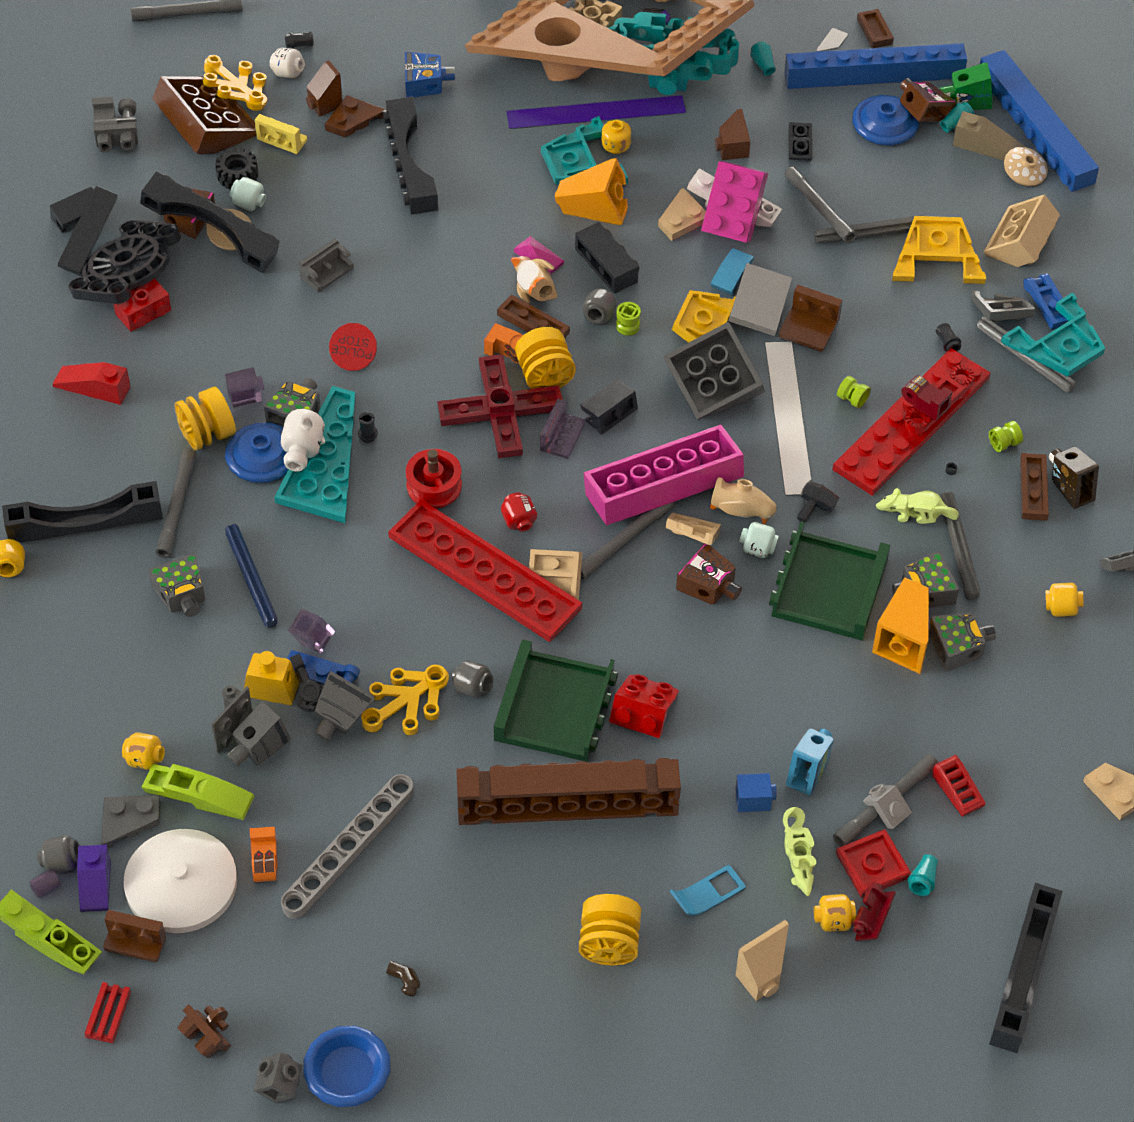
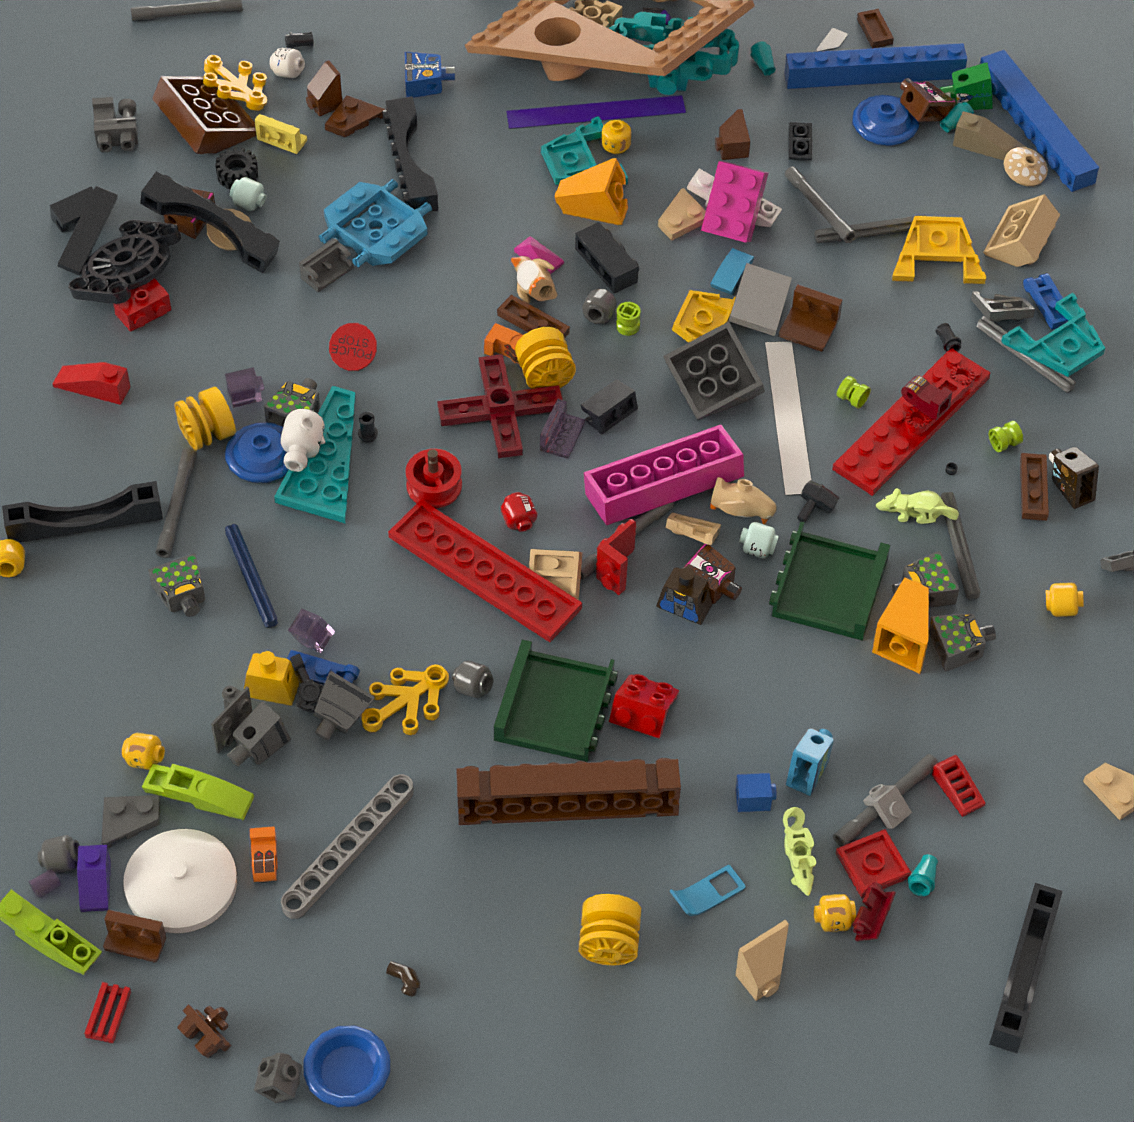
none -> dark azure piece [319,179,432,268]
none -> red bracket [596,519,636,595]
none -> dark brown torso [656,567,712,625]

